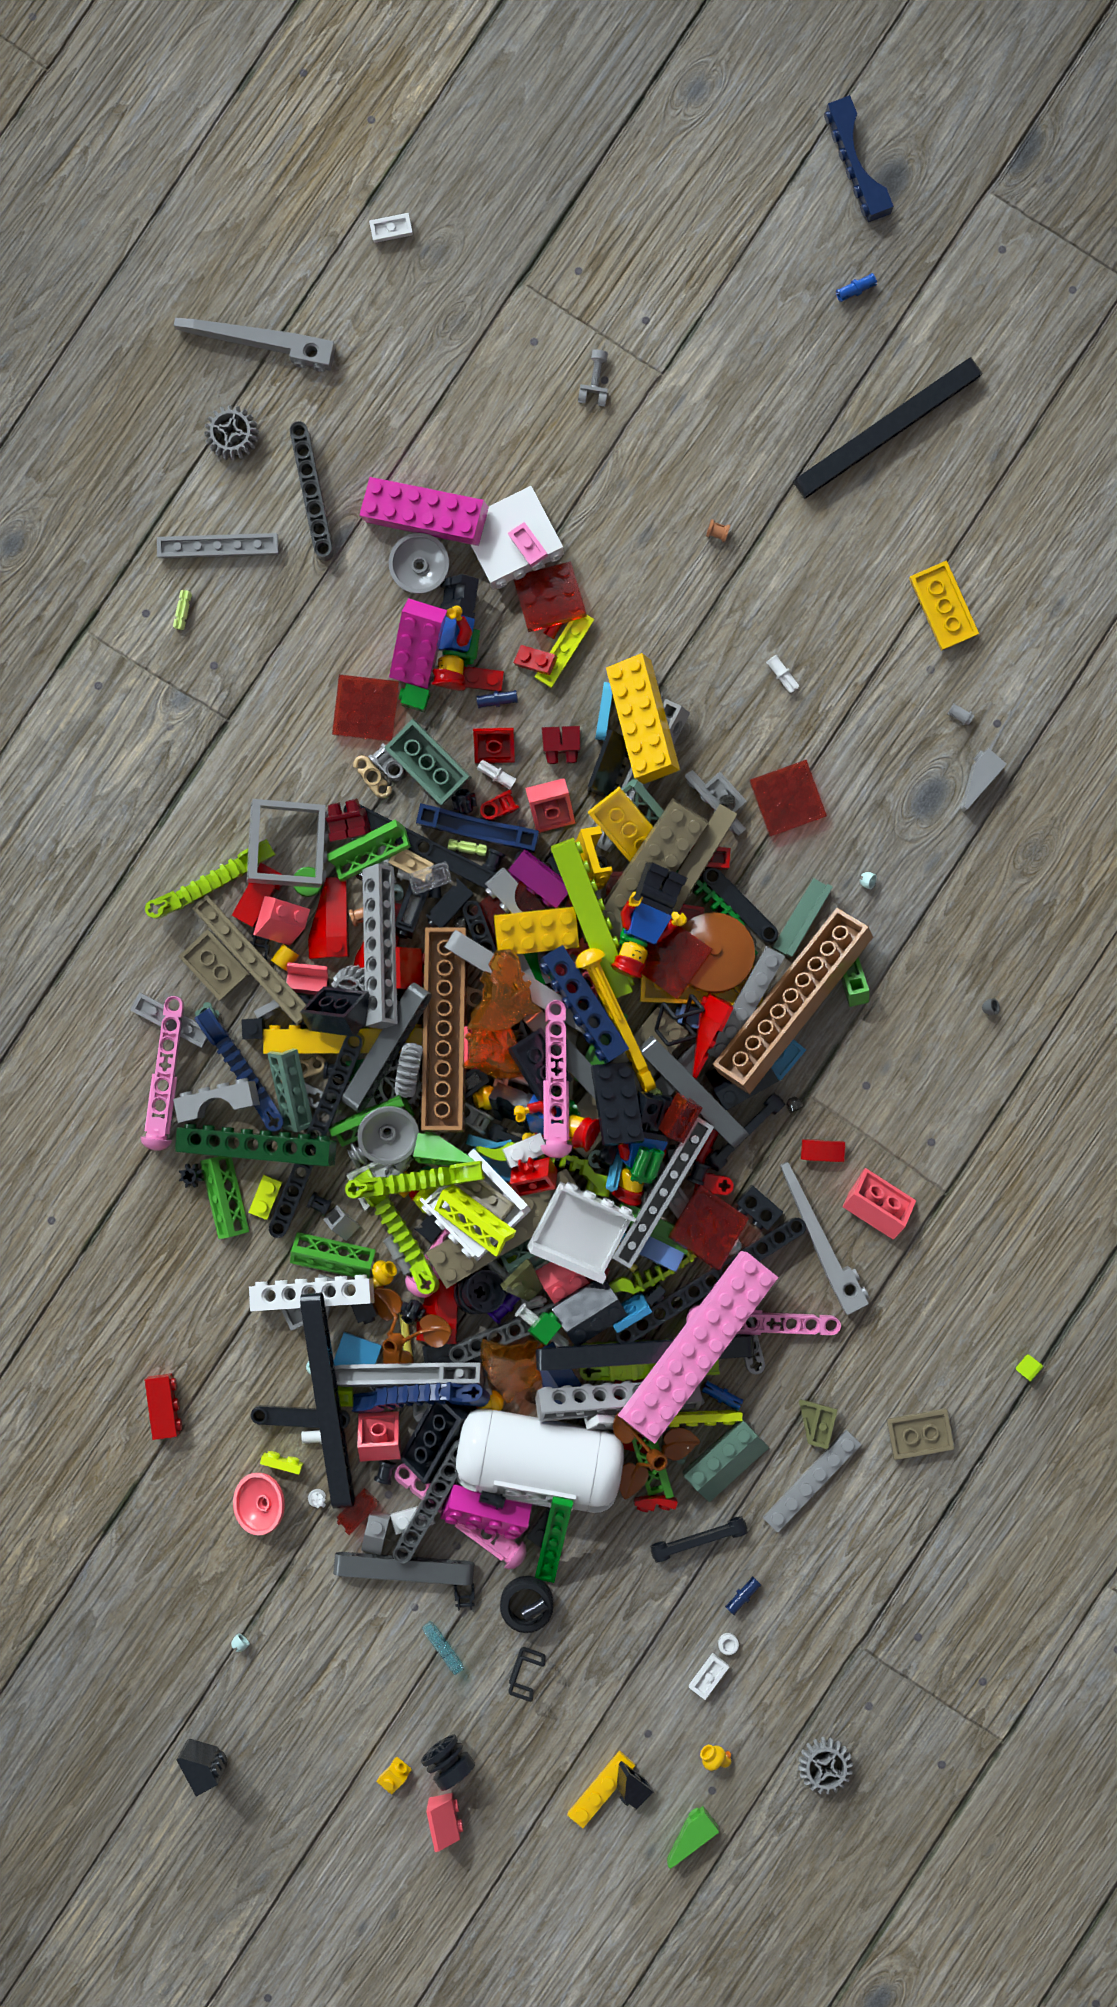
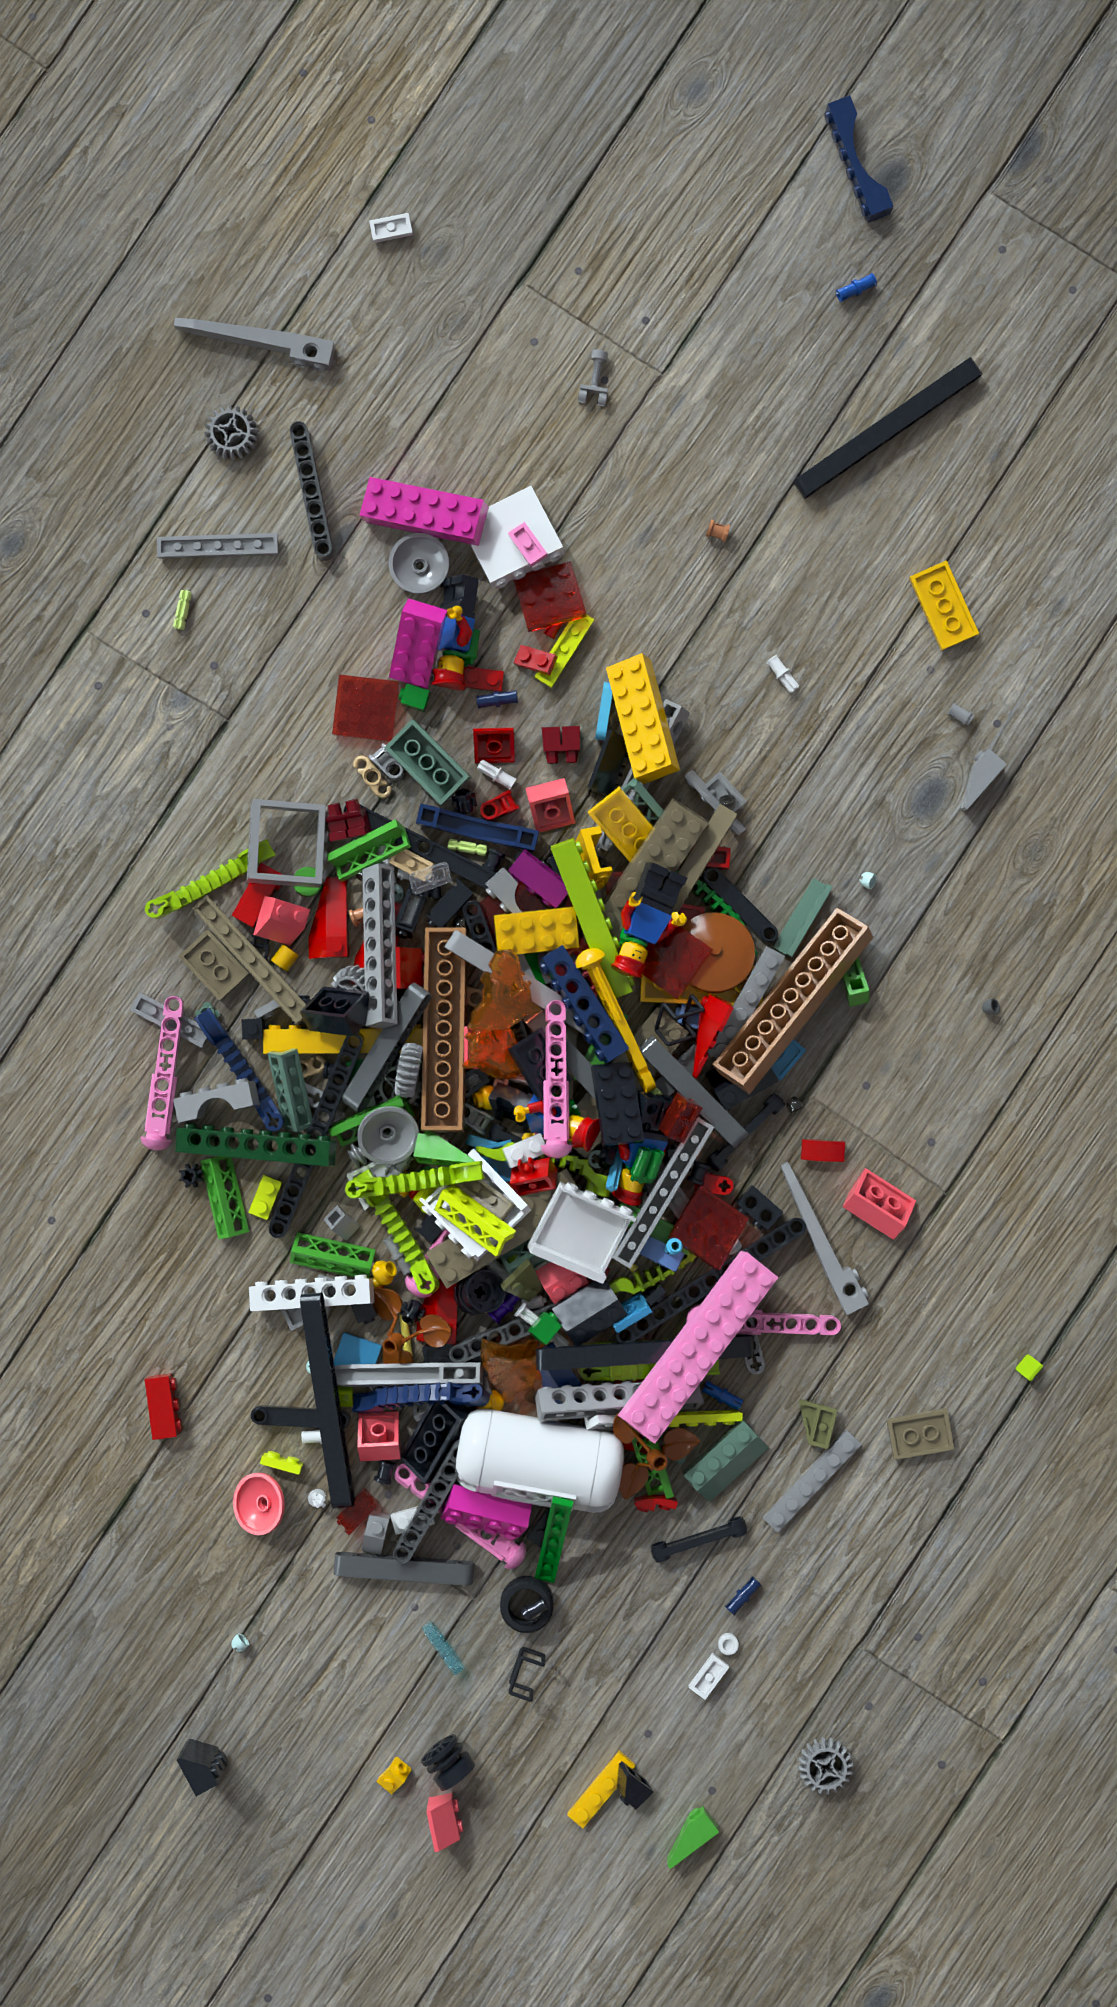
coral panel [286,963,329,995] -> none
black bush [306,1191,333,1216] -> none
black piece [454,1583,475,1611] -> none
black pin [478,1490,506,1510] -> none
red pin [693,1129,719,1165] -> none
yellow animal [700,1745,732,1771] -> none
clear red plate [749,760,827,837] -> none
none -> medium azure pin [664,1238,683,1255]

